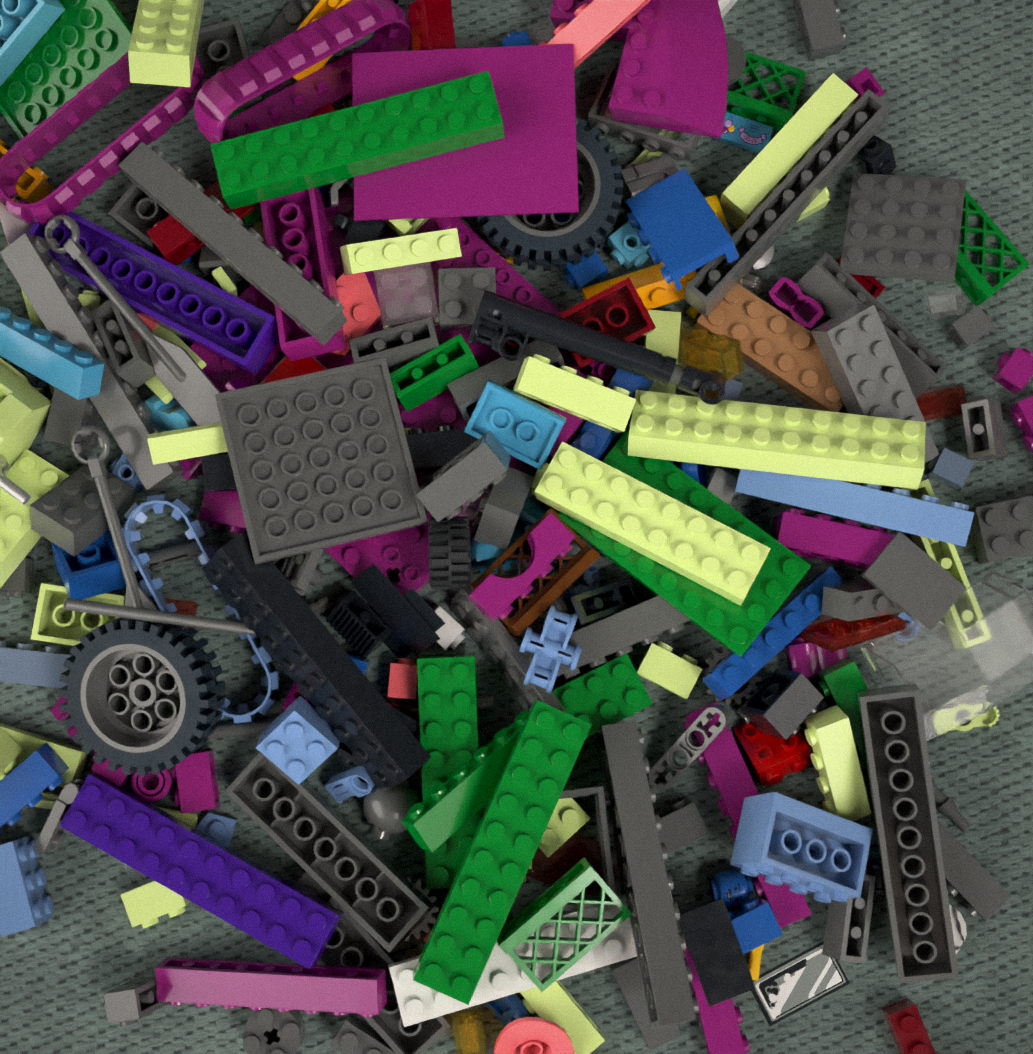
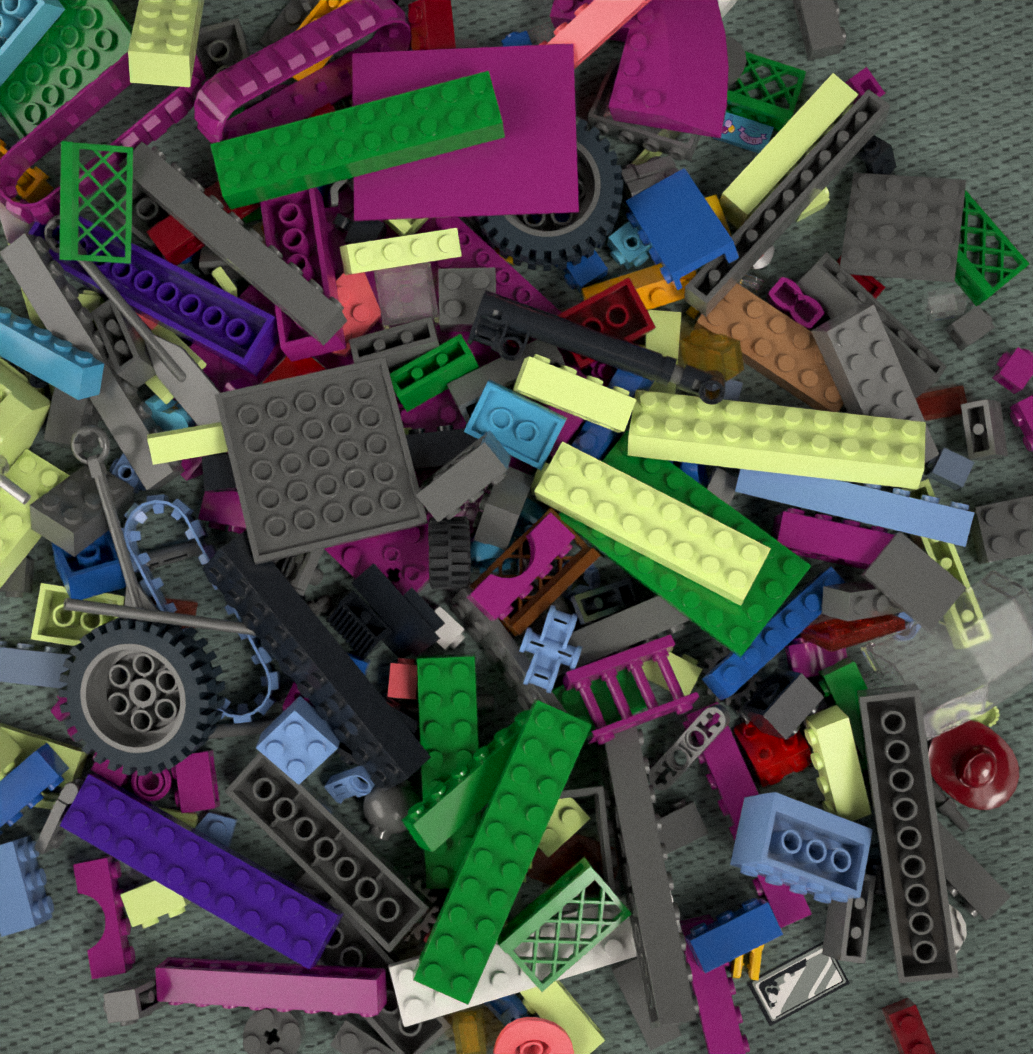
black sticker [678,898,756,1007] -> none
blue head [710,868,754,909] -> none
none -> green fence [60,141,133,264]
none -> magenta arch [73,855,135,980]
none -> magenta fence [562,634,699,744]
none -> dark red hat [928,718,1019,810]

